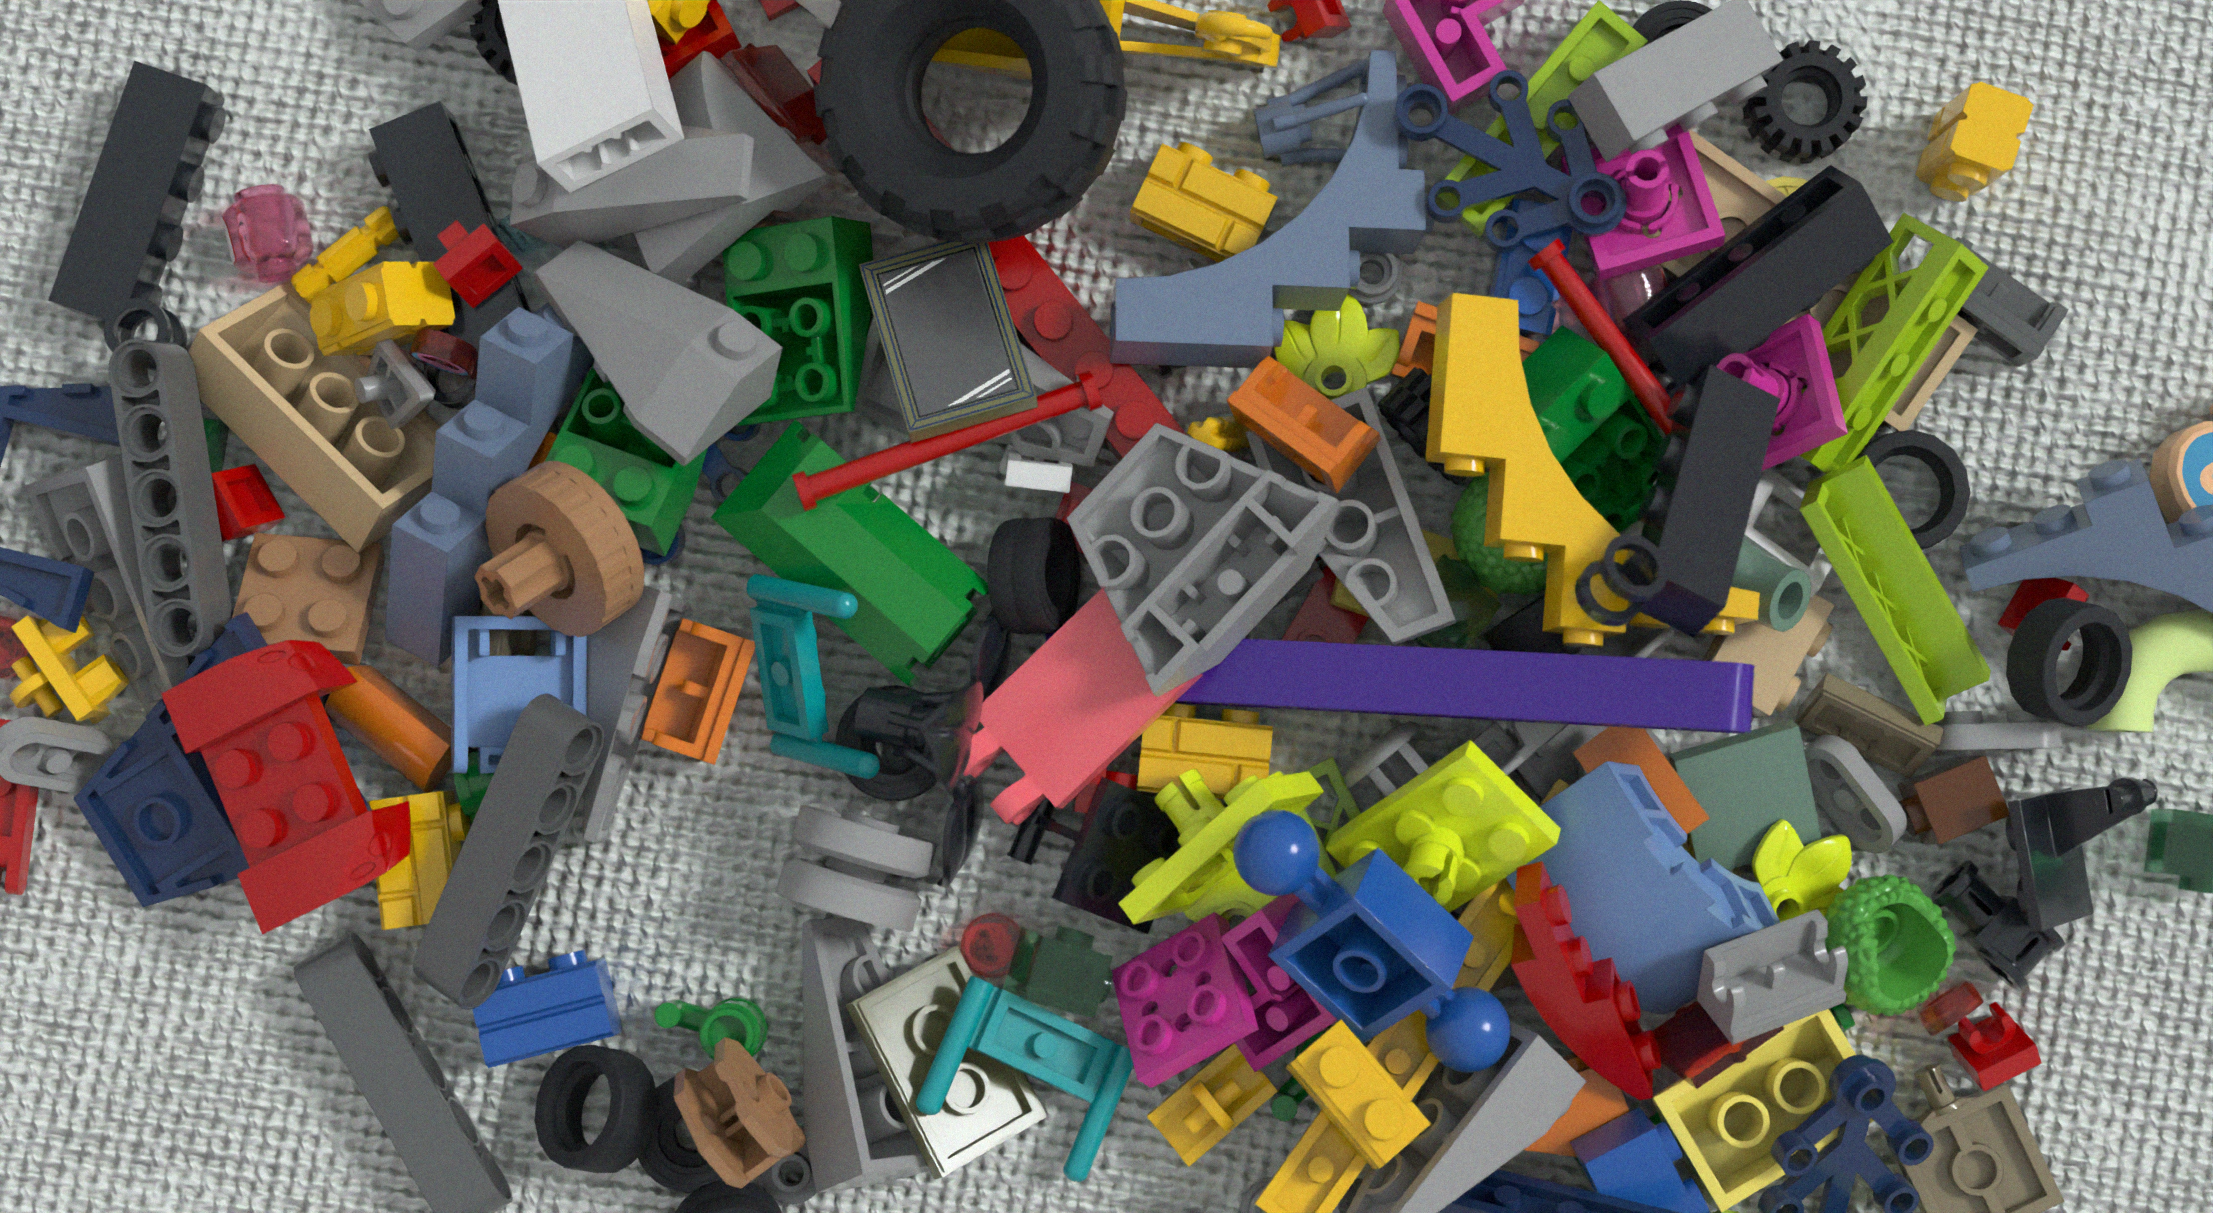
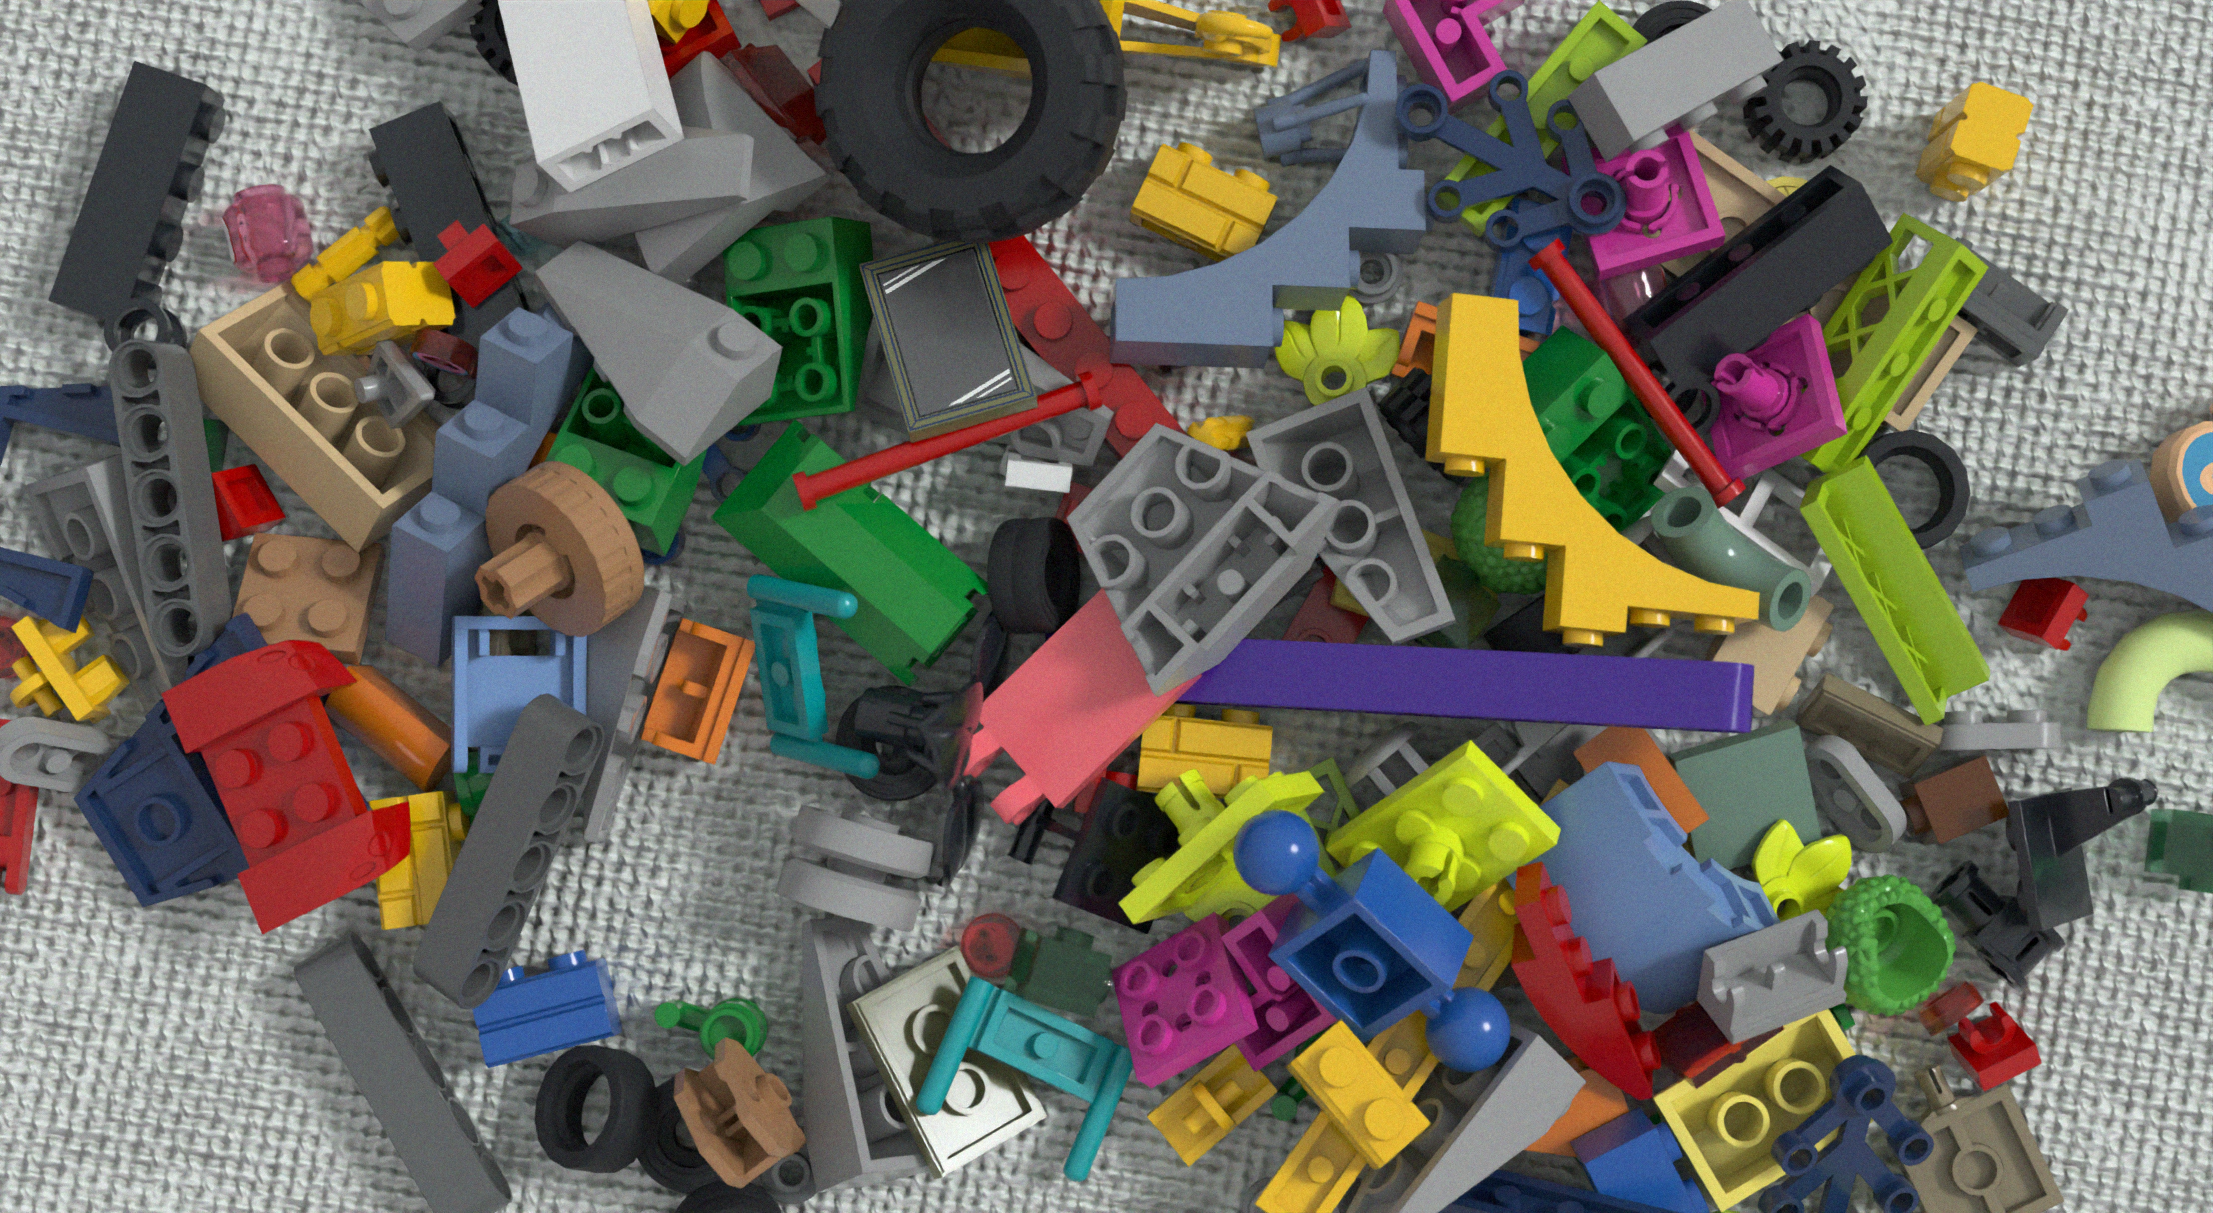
orange hinge [1226,356,1381,494] -> none
black hinge [1575,365,1780,638] -> none
black tyre [2006,598,2133,727] -> none

